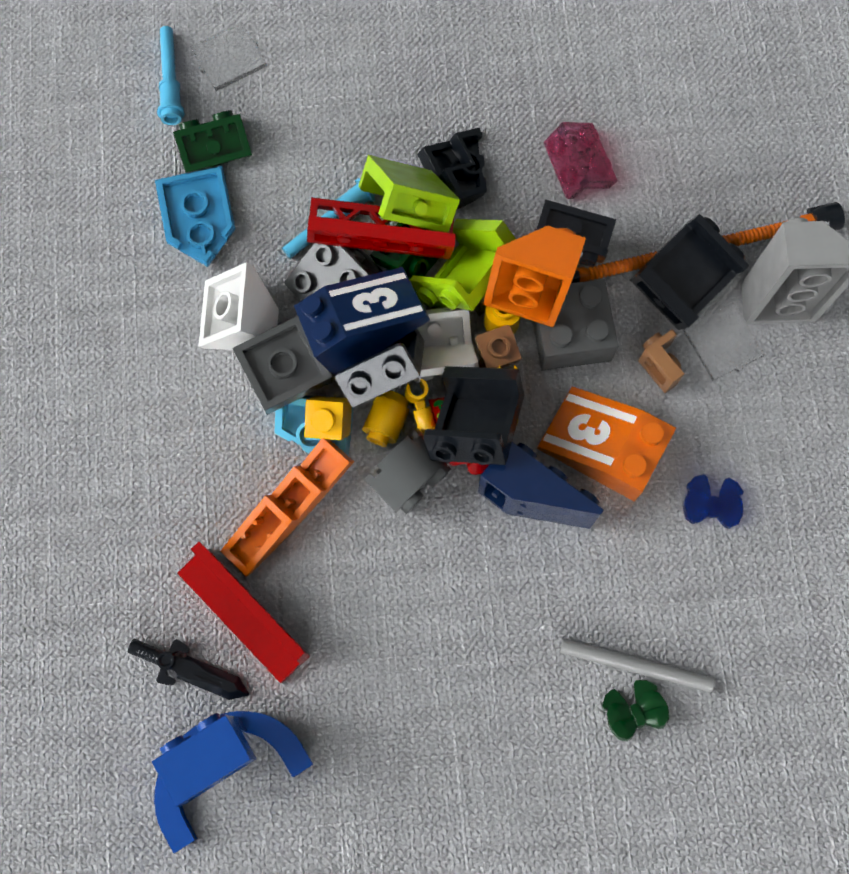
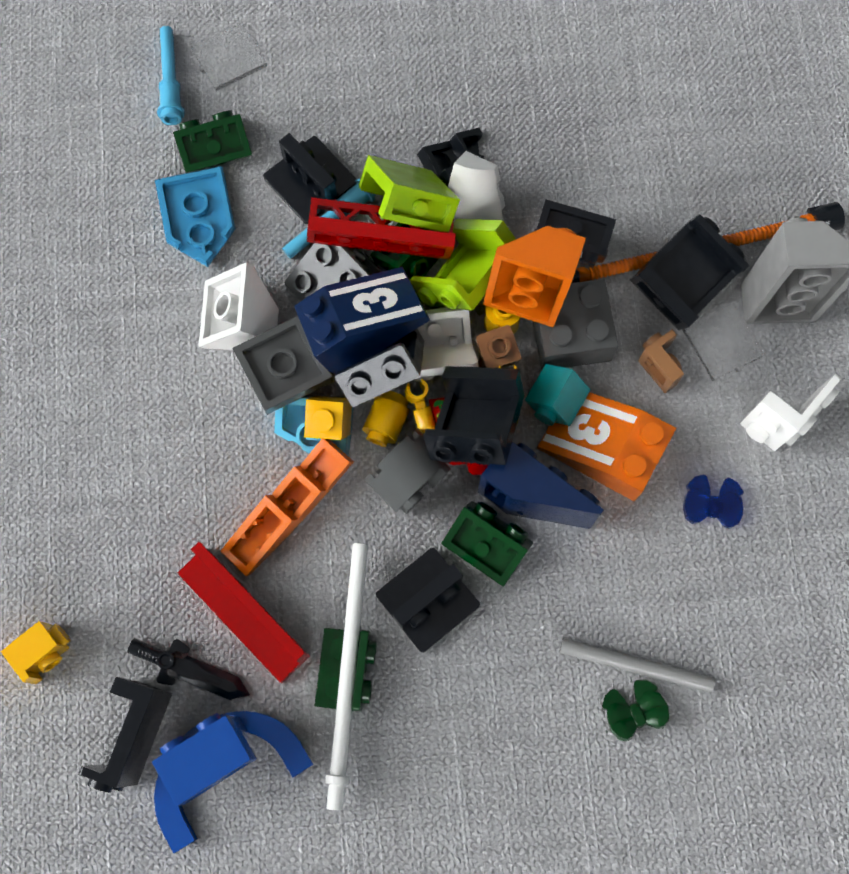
clear pink bracket [544,122,618,199] -> none
none -> yellow brick [1,621,71,684]
none -> black panel [78,677,172,793]
none -> black bracket [263,133,356,224]
none -> dark green bracket [314,628,377,712]
none -> white bar [325,543,368,810]
none -> black bracket [376,548,480,653]
none -> dark green bracket [441,501,533,587]
none -> white slope [448,151,510,229]
none -> teal brick [525,364,591,426]
none -> white bracket [740,373,842,451]

